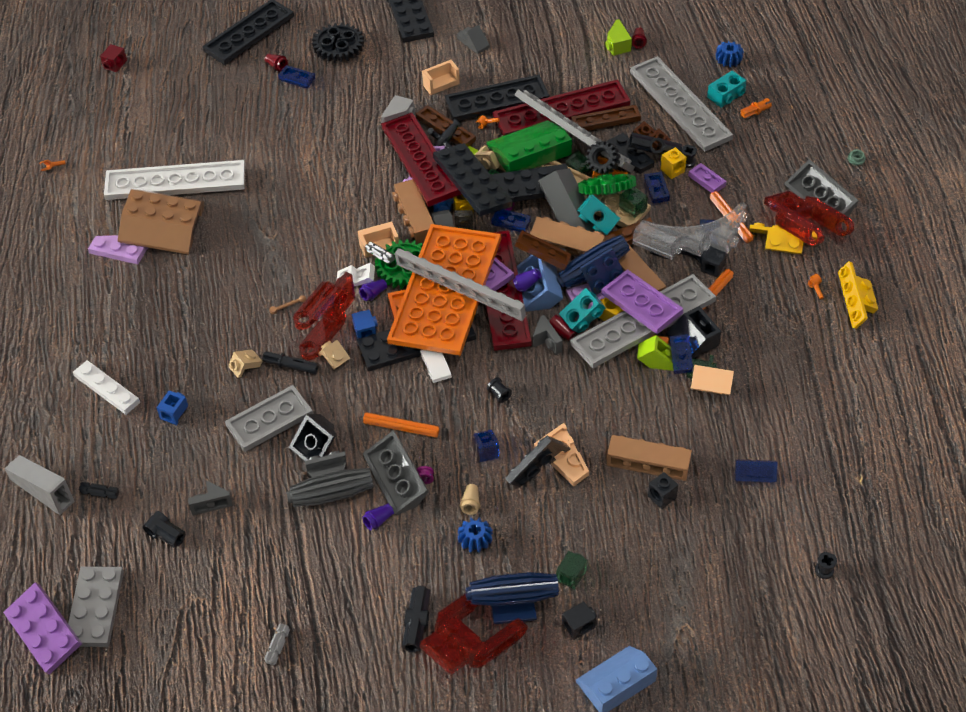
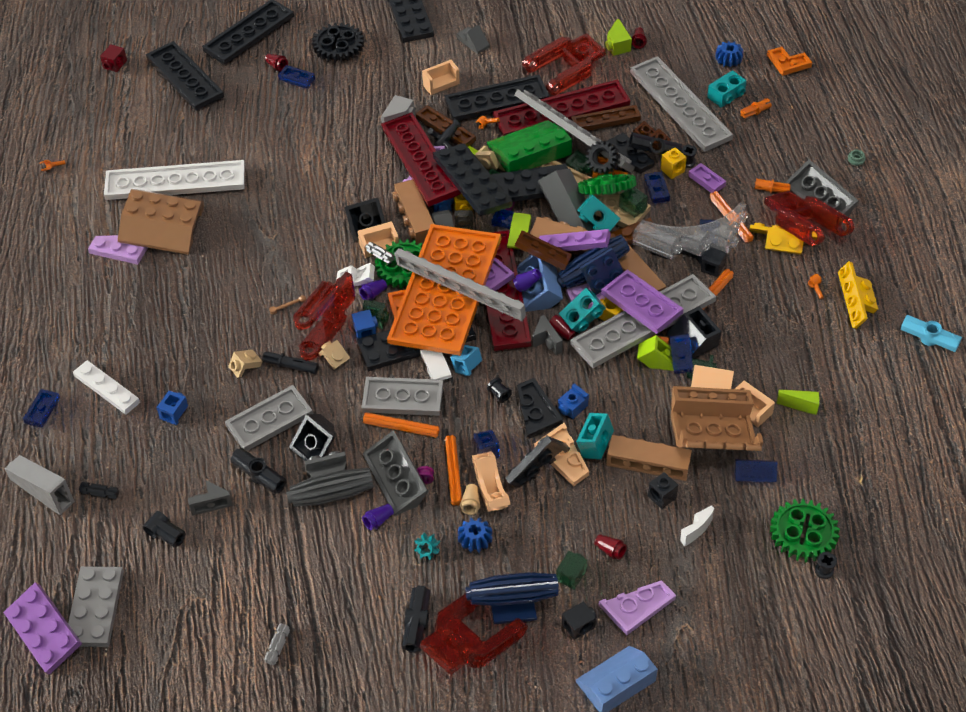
none -> clear blue plate [23,389,60,428]
none -> black plate [146,41,224,111]
none -> black piece [230,448,287,494]
none -> black slope [344,197,386,242]
none -> light grey plate [361,377,443,416]
none -> clear green bracket [362,300,389,329]
none -> teal gear [414,533,441,560]
none -> orange axle [445,435,462,506]
none -> dark azure brick [450,345,482,376]
none -> light nougat arch [472,451,510,512]
none -> lime slope [507,212,531,249]
none -> black wing [517,378,563,439]
none -> clear red plate [522,33,606,95]
none -> medium lavender plate [539,229,611,251]
none -> blue brick [558,384,589,420]
none -> teal brick [576,413,614,459]
none -> dark red cone [594,534,627,560]
none -> lavender wing [598,580,676,636]
none -> medium nougat slope [671,386,763,451]
none -> white slope [680,506,714,546]
none -> light nougat panel [735,381,775,427]
none -> orange axle [754,178,791,194]
none -> orange plate [767,47,812,76]
none -> green gear [770,499,840,562]
none -> lime slope [776,390,819,414]
none -> medium azure piece [900,315,962,352]

